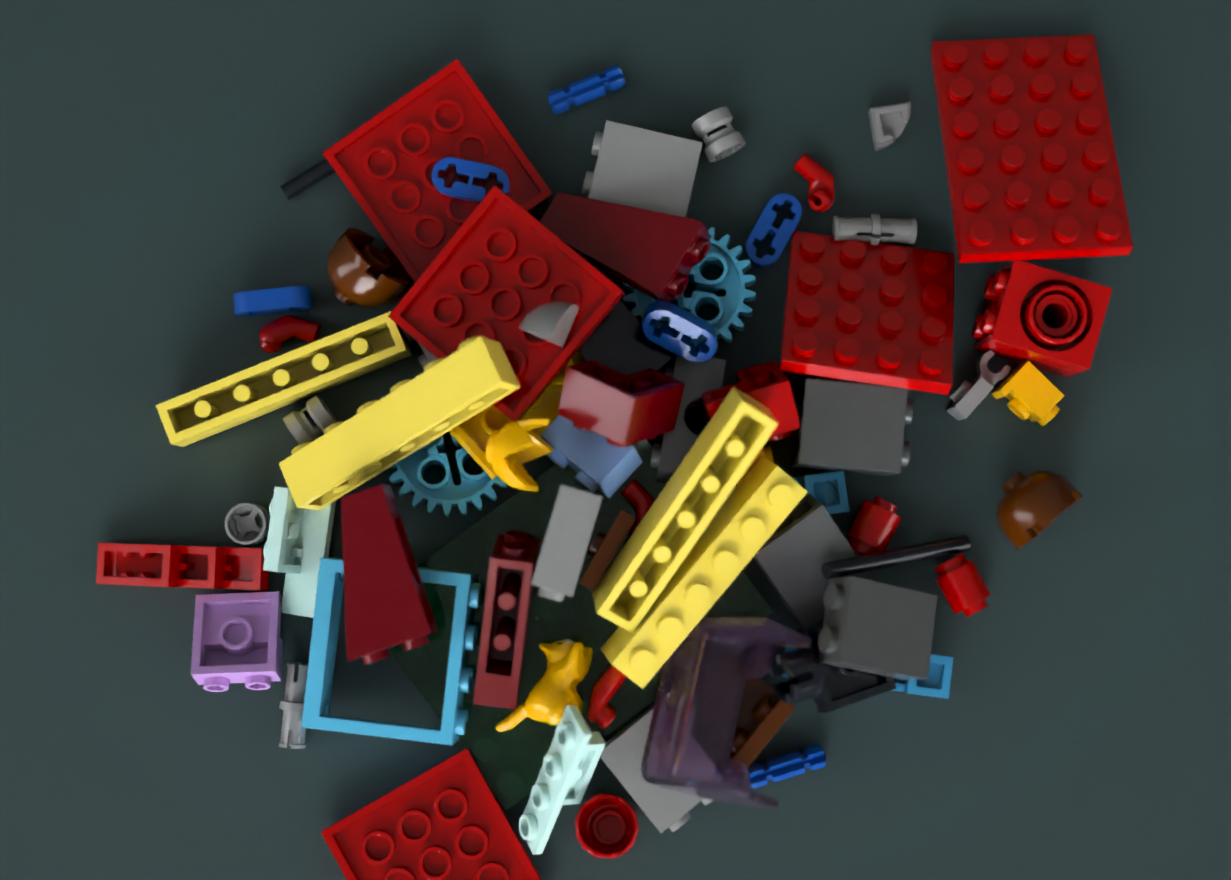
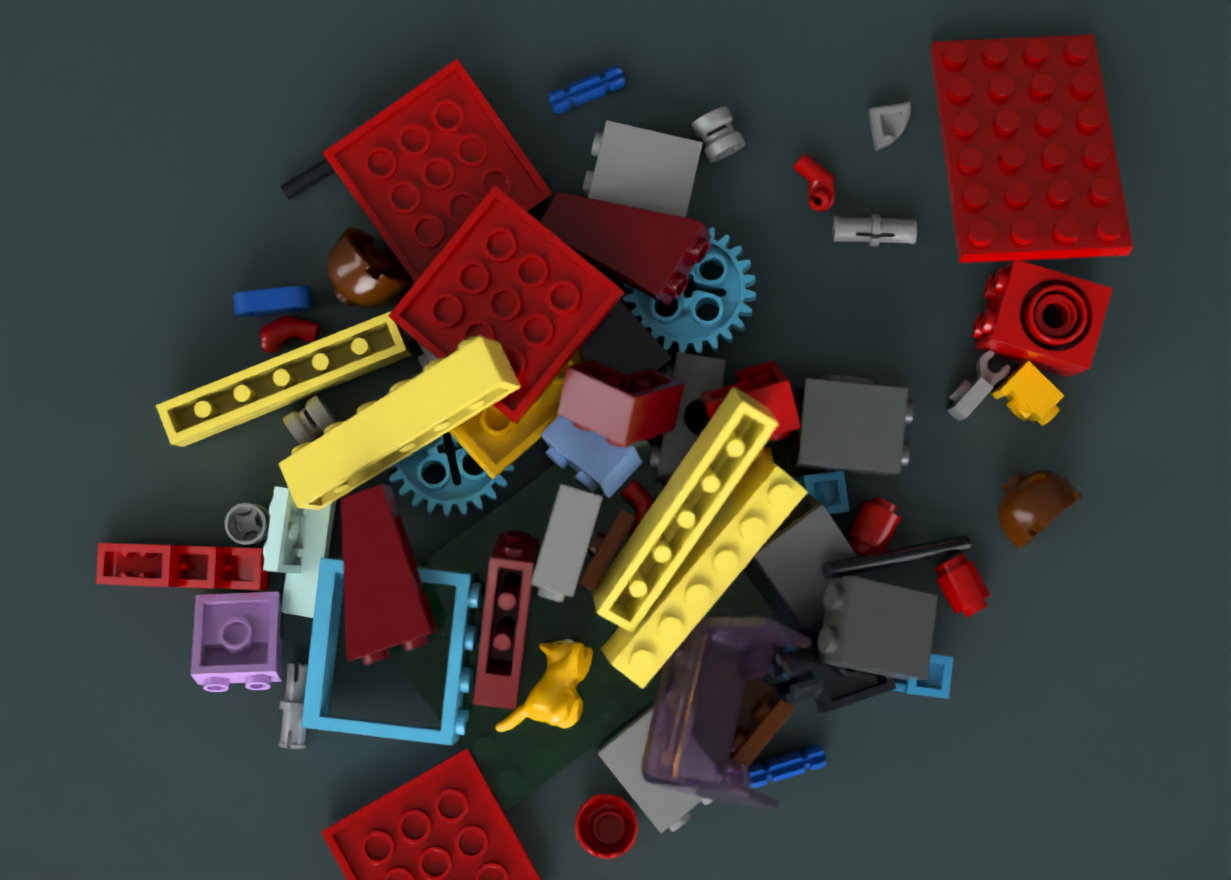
blue beam [432,157,510,203] -> none
yellow piece [486,418,554,492] -> none
light grey brick [518,301,579,347] -> none
light aqua bracket [519,705,606,855] -> none
red arm [586,664,627,728] -> none
blue beam [642,301,717,362] -> none
blue beam [744,193,802,268] -> none
red plate [779,231,955,395] -> none

